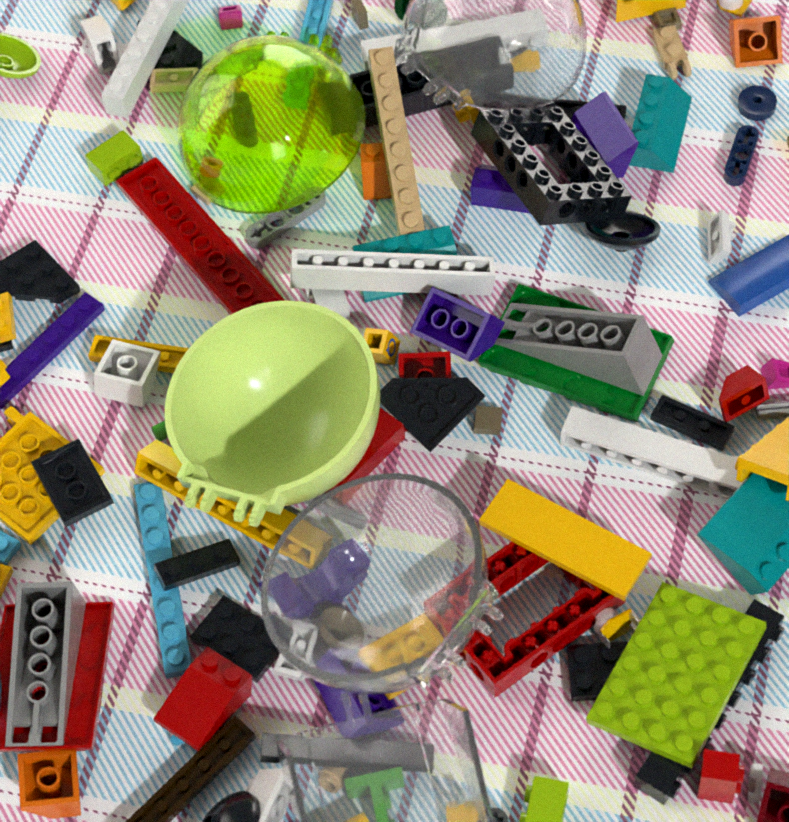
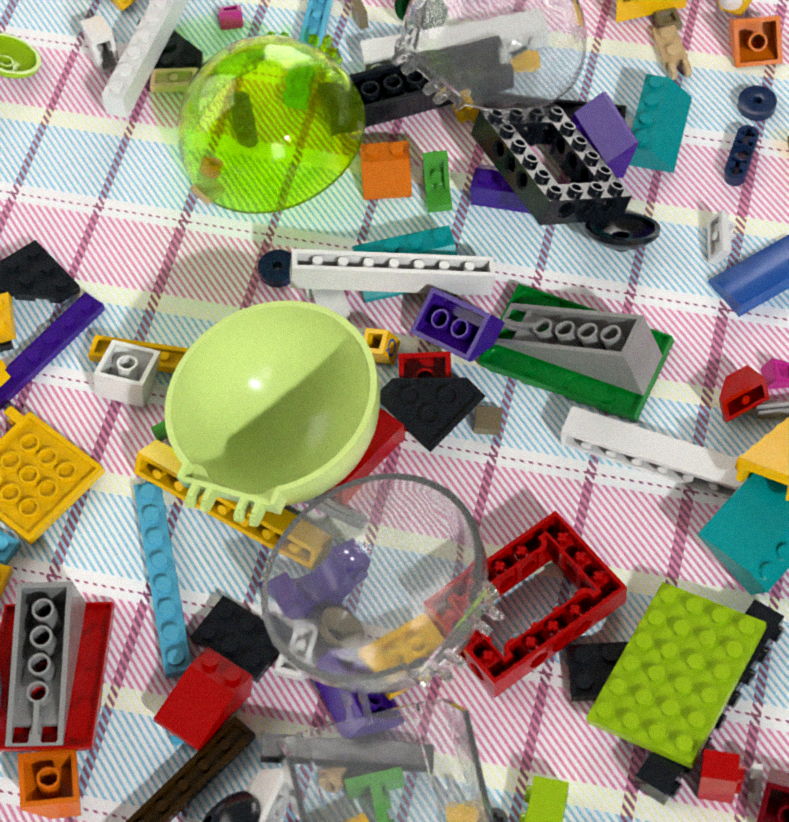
black plate [31,439,114,528] -> none
lime brick [85,130,144,186] -> none
red plate [116,157,285,315] -> none
black plate [154,539,240,591] -> none
light grey beam [246,185,326,249] -> none
tan brick [368,46,425,236] -> none
yellow tile [479,479,652,601] -> none
piece [594,608,639,649] -> none
black plate [650,395,735,452] -> none
none -> dark blue piece [258,250,291,287]
none -> bright green bracket [422,150,452,213]

